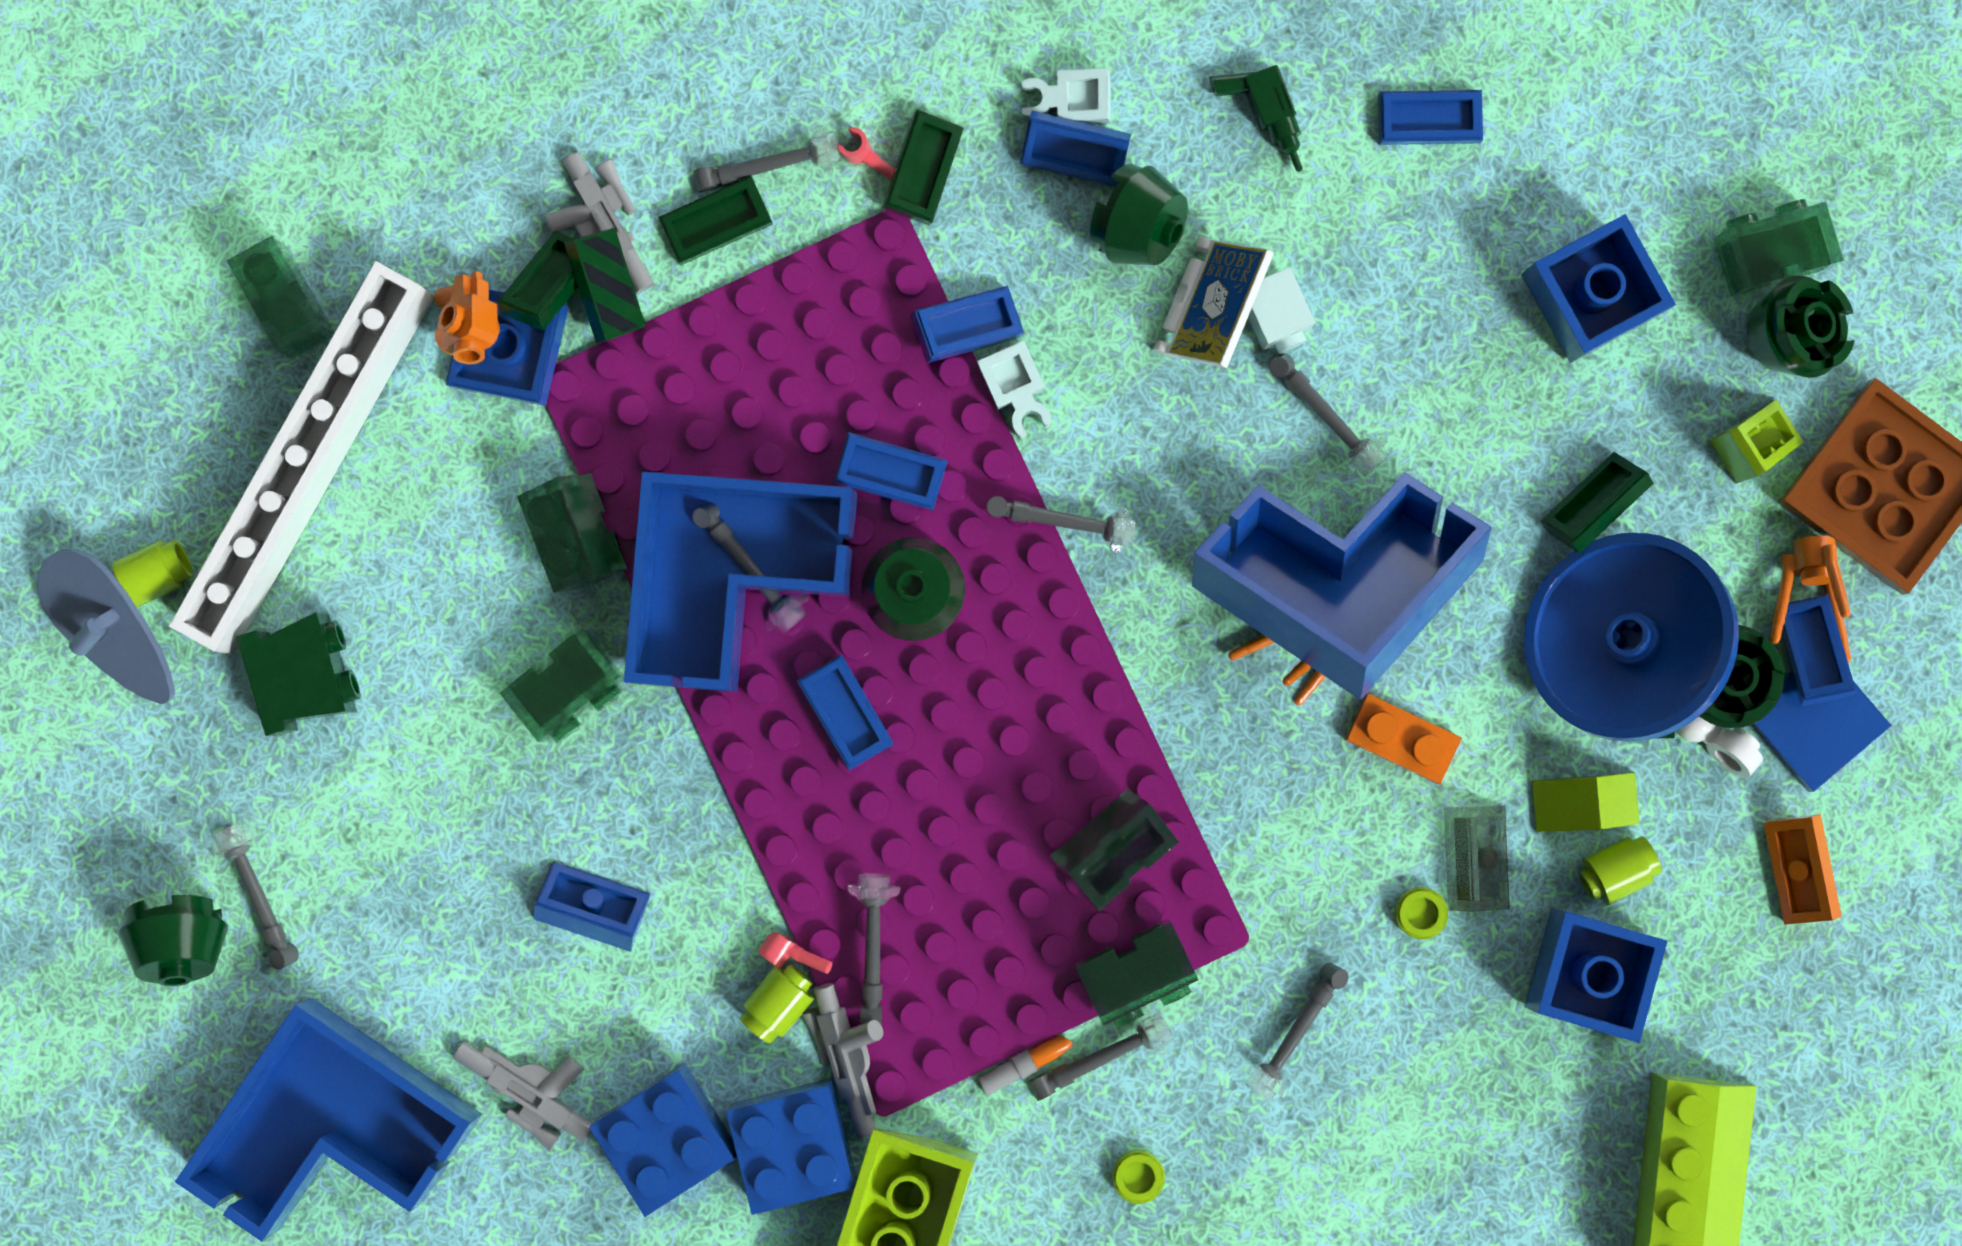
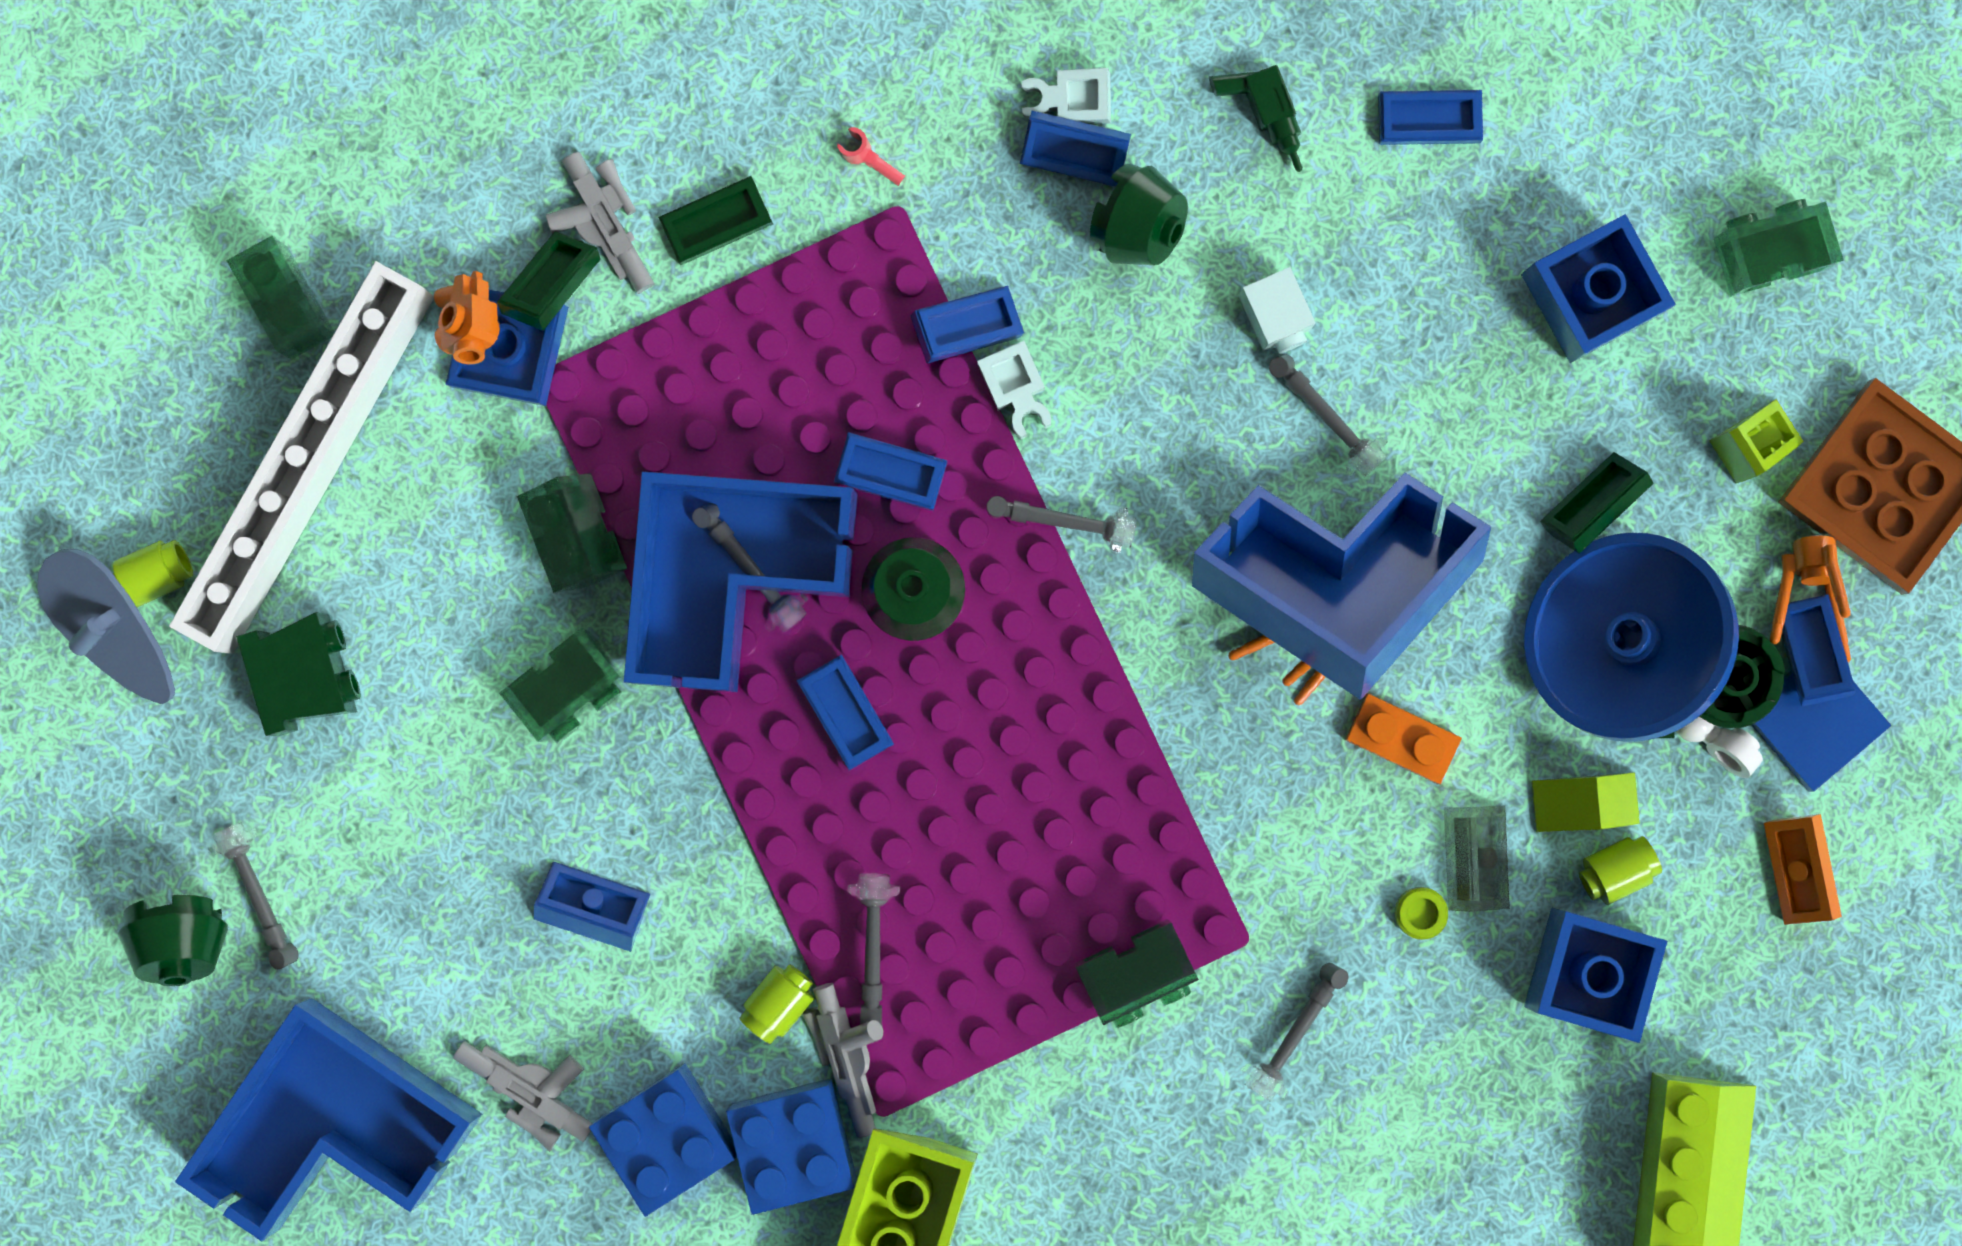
dark green tile [564,228,646,343] -> none
dark grey piece [693,124,842,192] -> none
coral hand [758,932,832,974] -> none
dark green tile [882,109,964,225] -> none
light grey piece [978,1036,1073,1096] -> none
dark grey piece [1028,1007,1174,1101] -> none
brick [1049,789,1179,911] -> none
lime tile [1112,1149,1165,1204] -> none
piece [1153,237,1274,368] -> none
dark green cone [1747,276,1854,378] -> none

